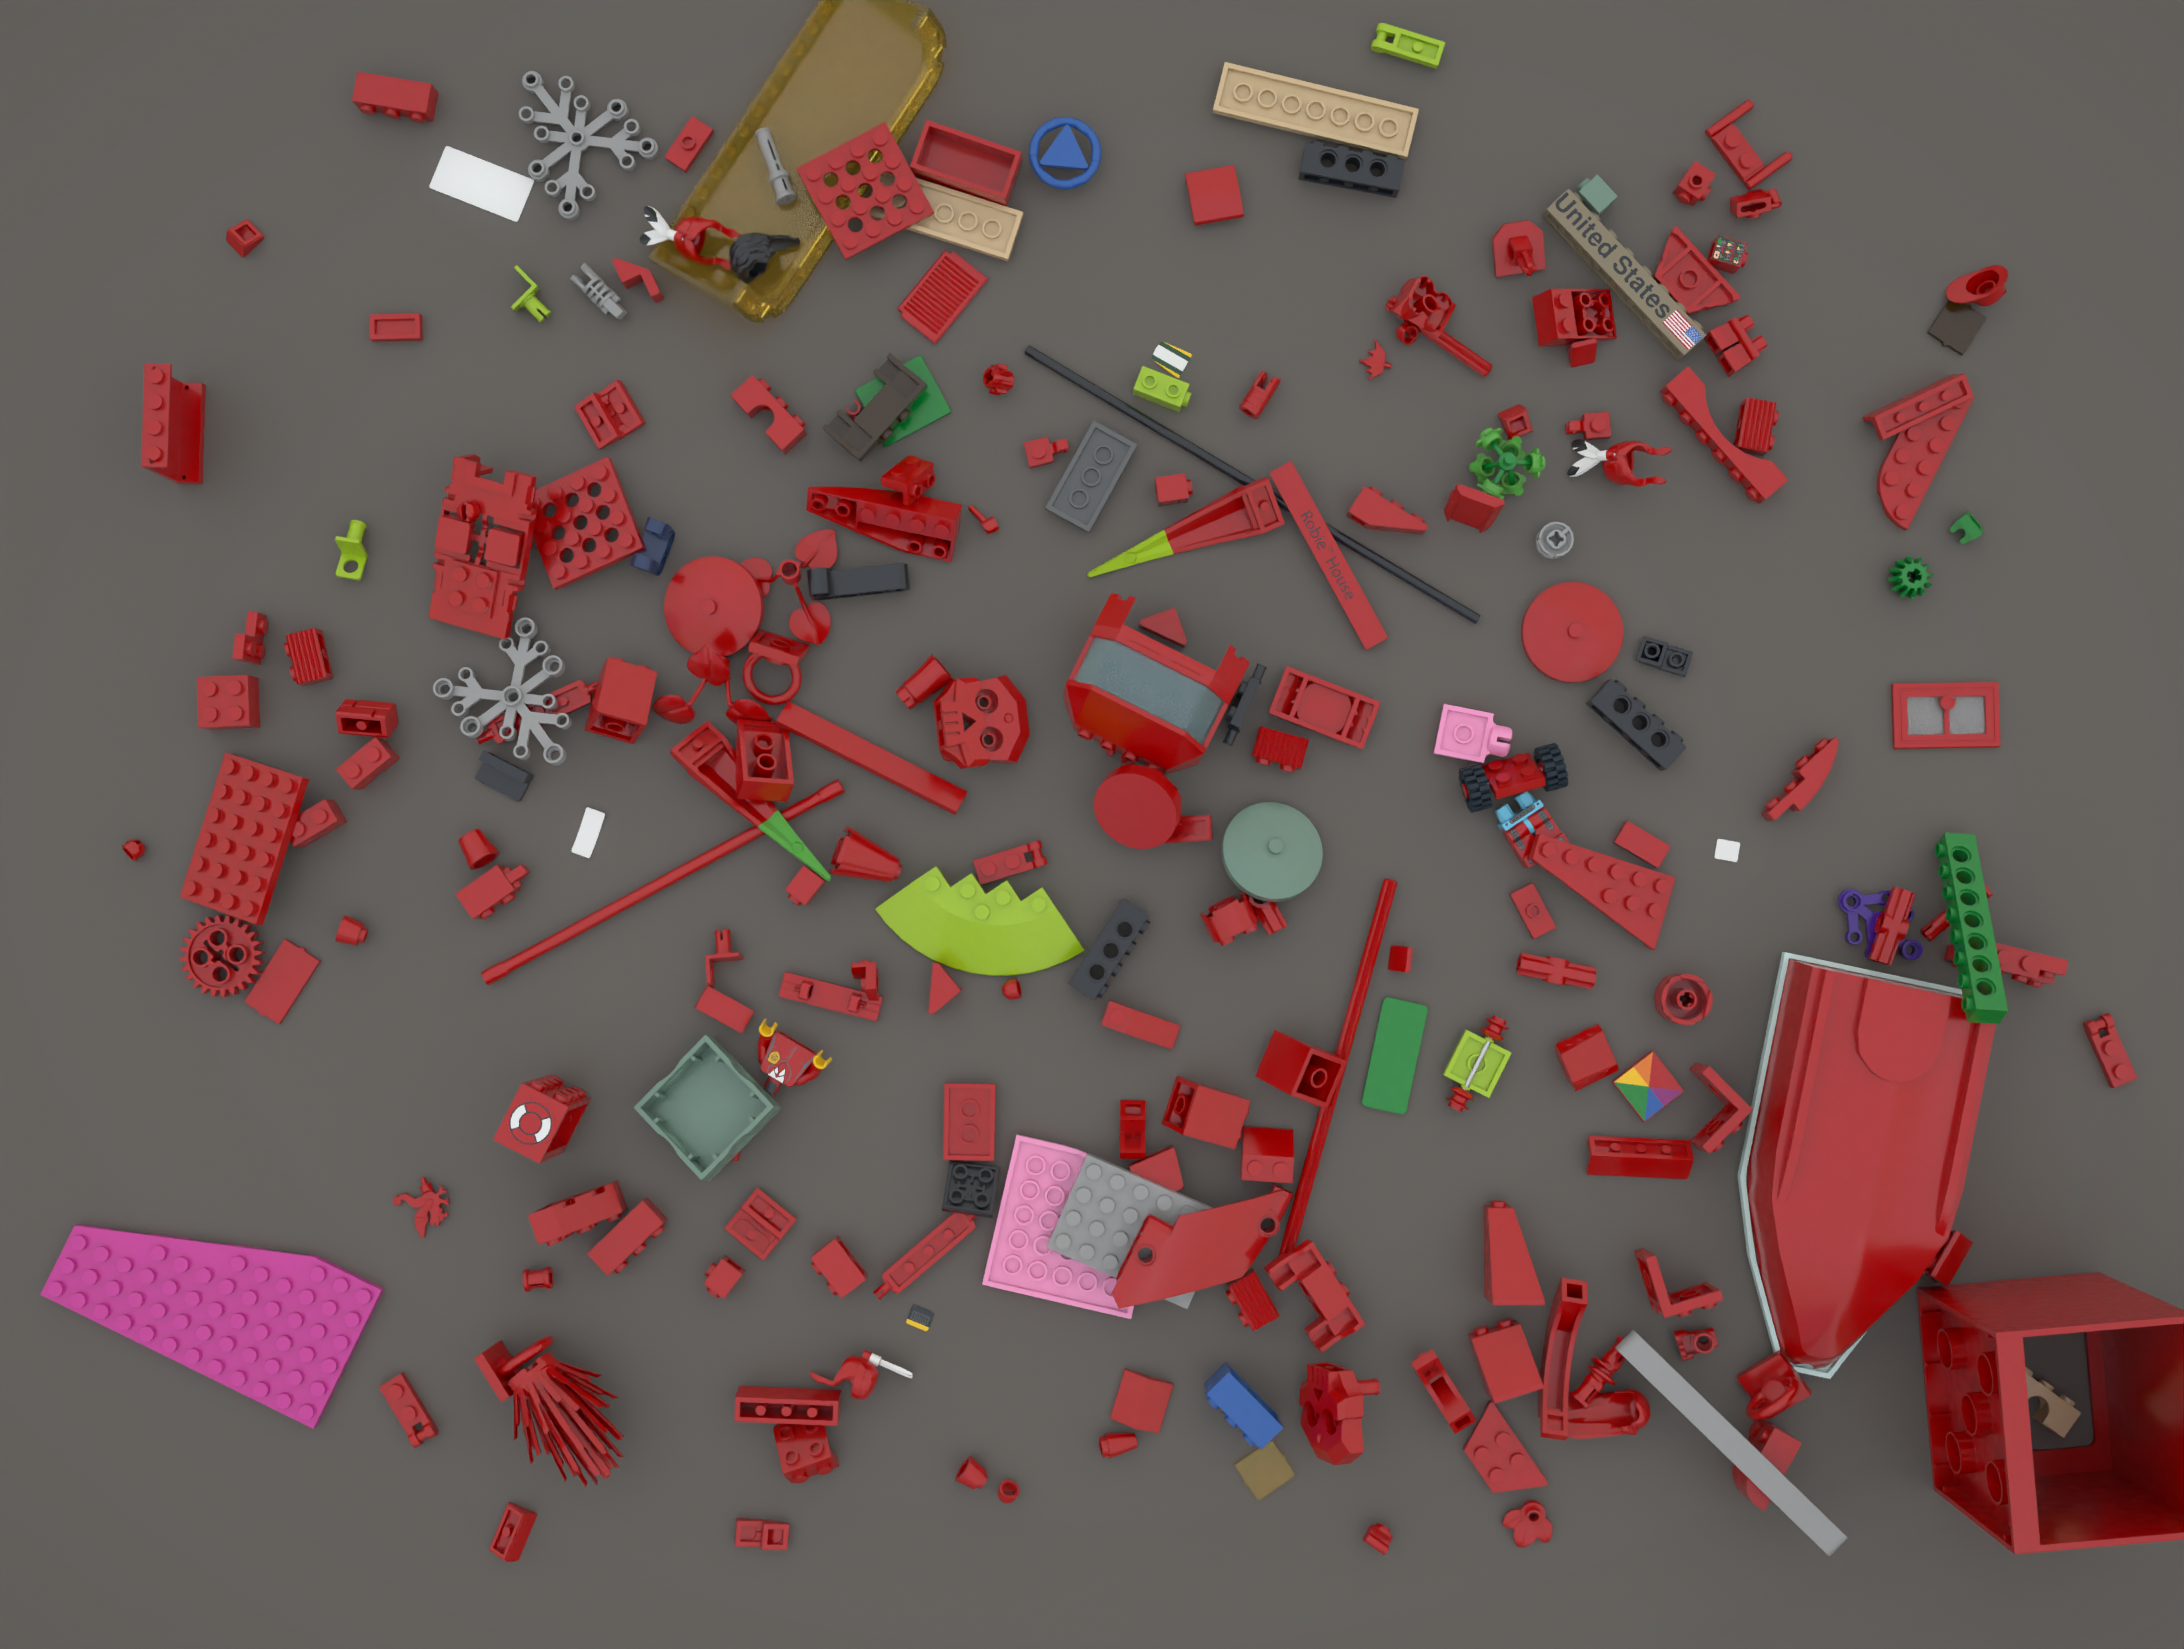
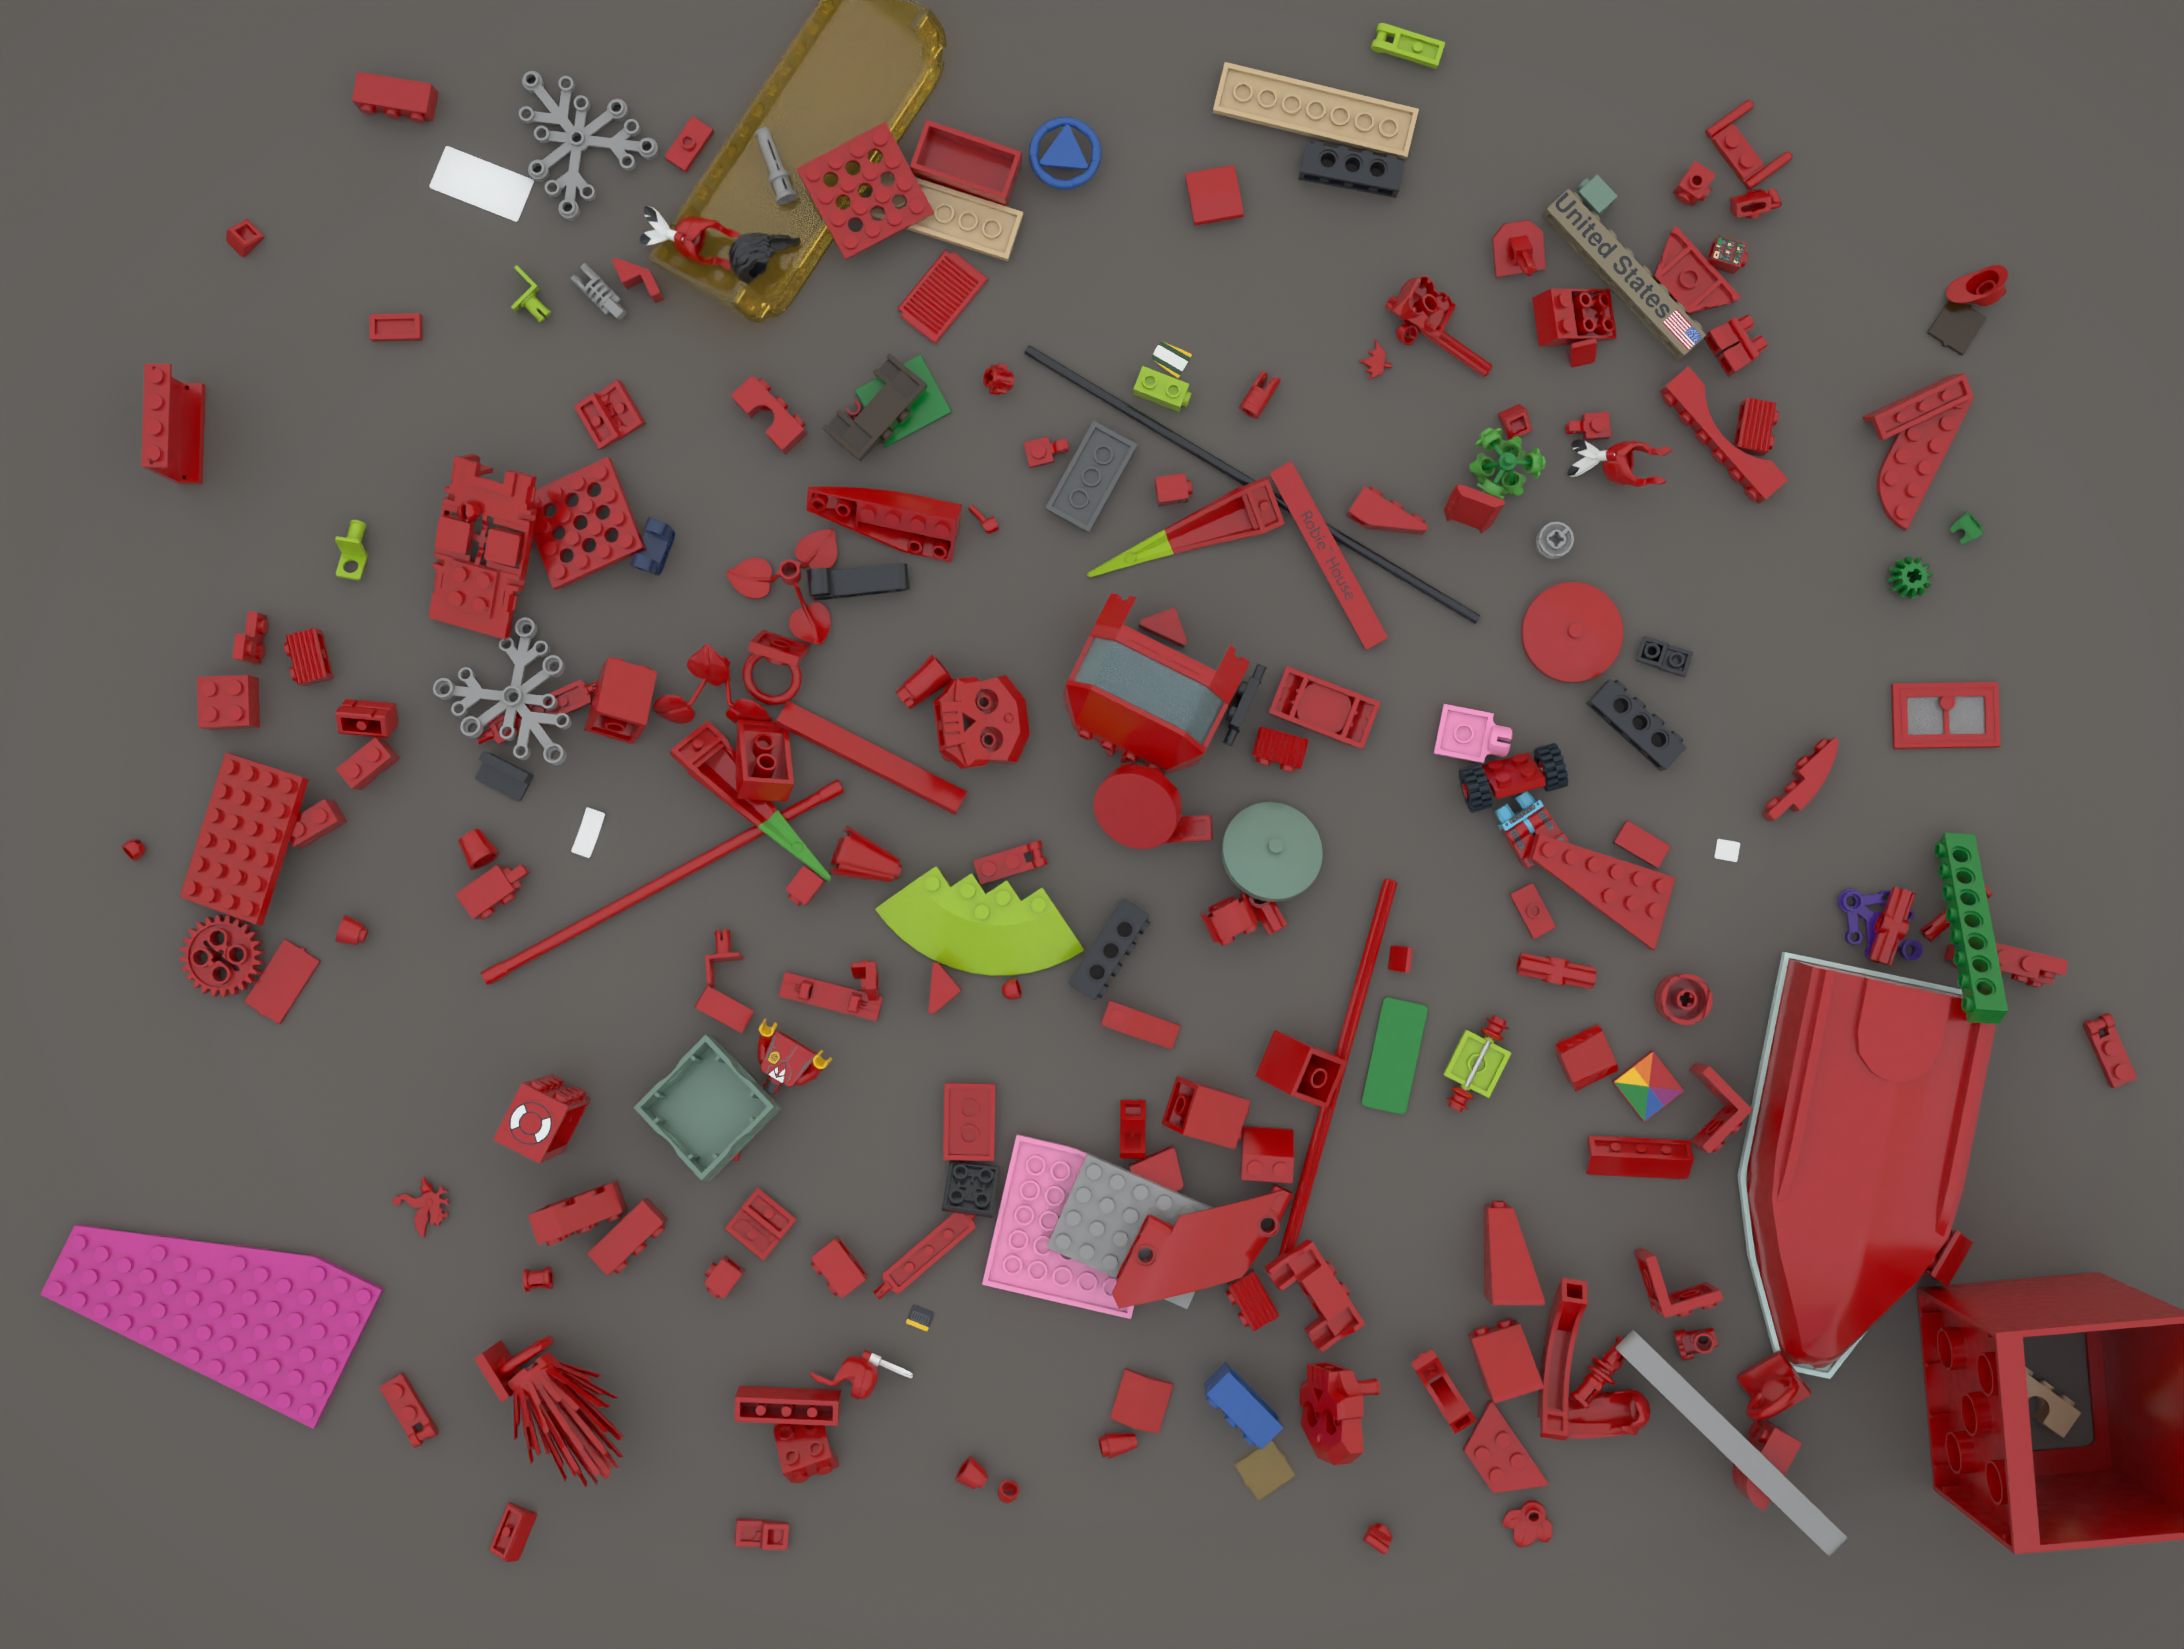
red dish [664,556,764,657] -> none
red bracket [881,455,936,506] -> none

